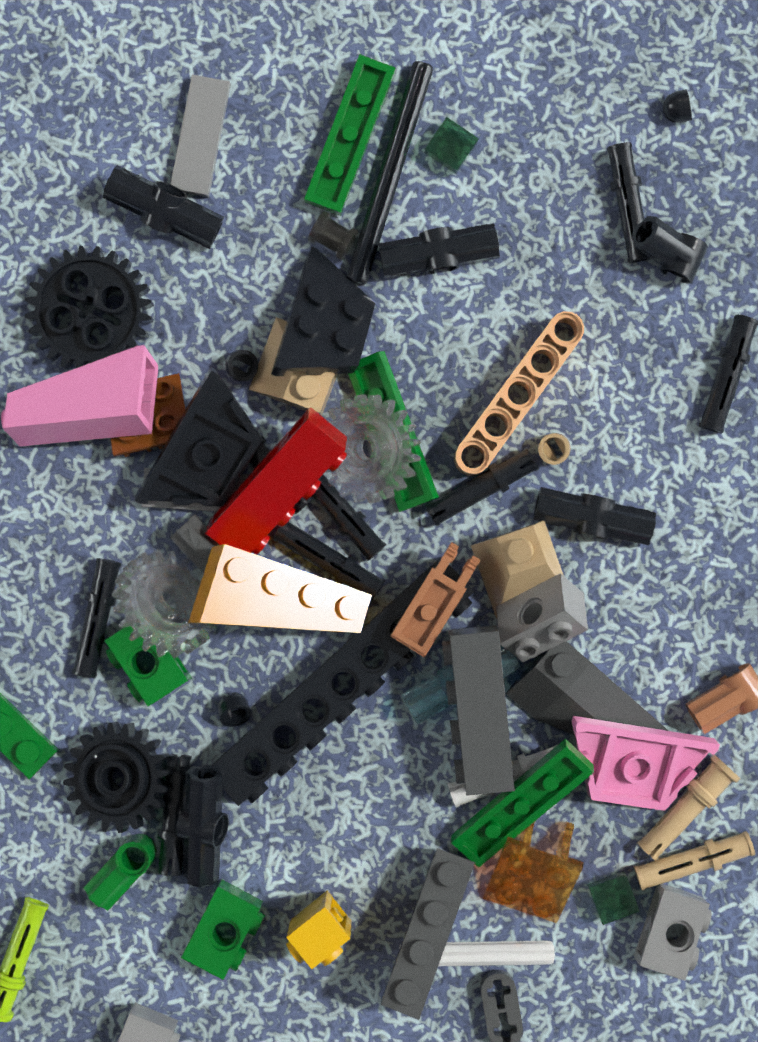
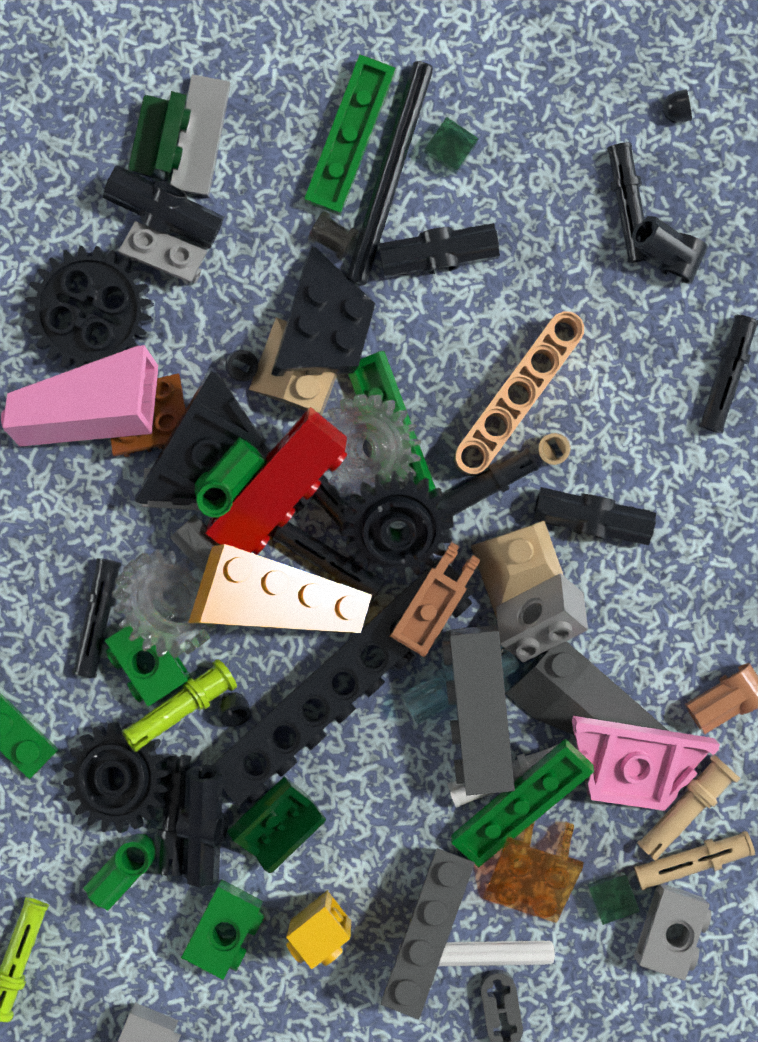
none -> light grey hinge [119,221,207,284]
none -> lime pin [121,659,237,752]
none -> dark green bracket [128,91,191,181]
none -> green piece [195,437,267,517]
none -> dark green bracket [227,776,326,873]
none -> black gear [342,471,454,578]

